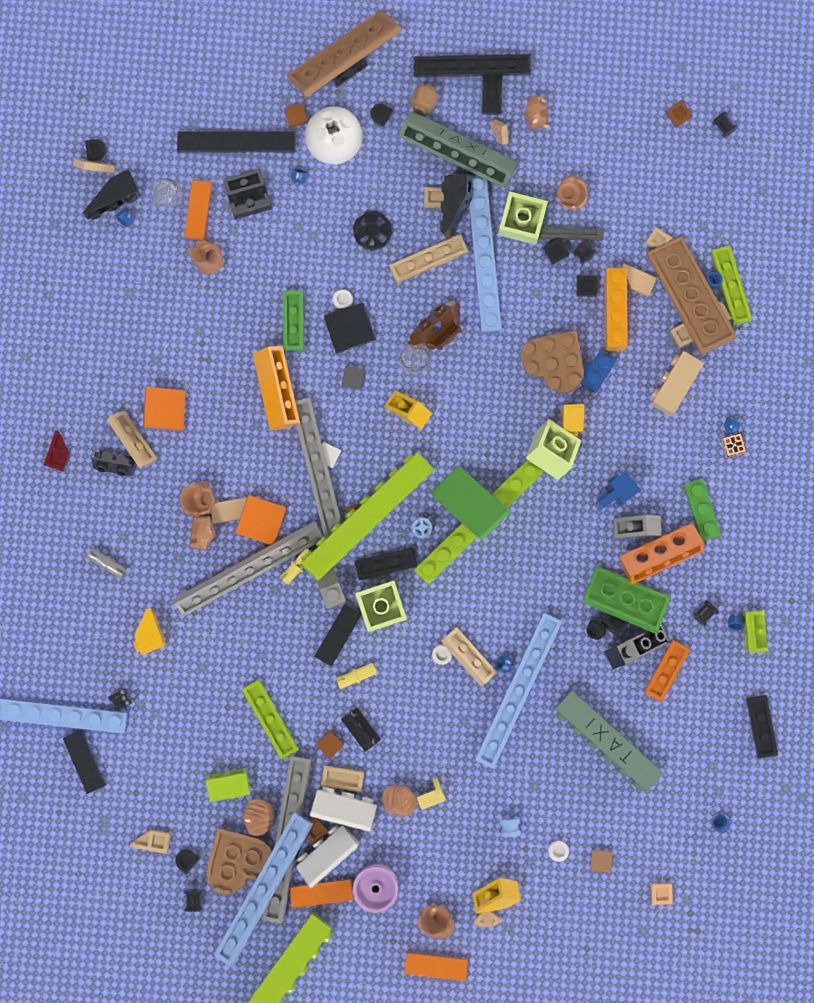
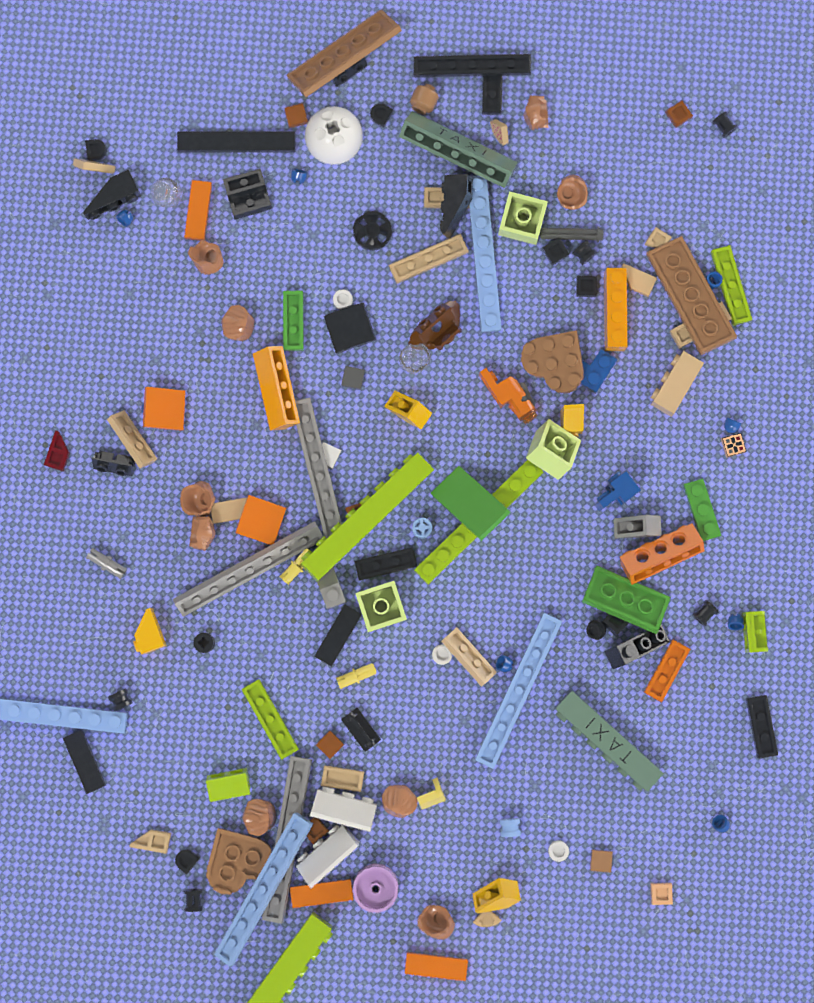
none -> black wheel [193,633,215,653]
none -> nougat hair [221,305,254,341]
none -> orange plate [479,368,538,424]

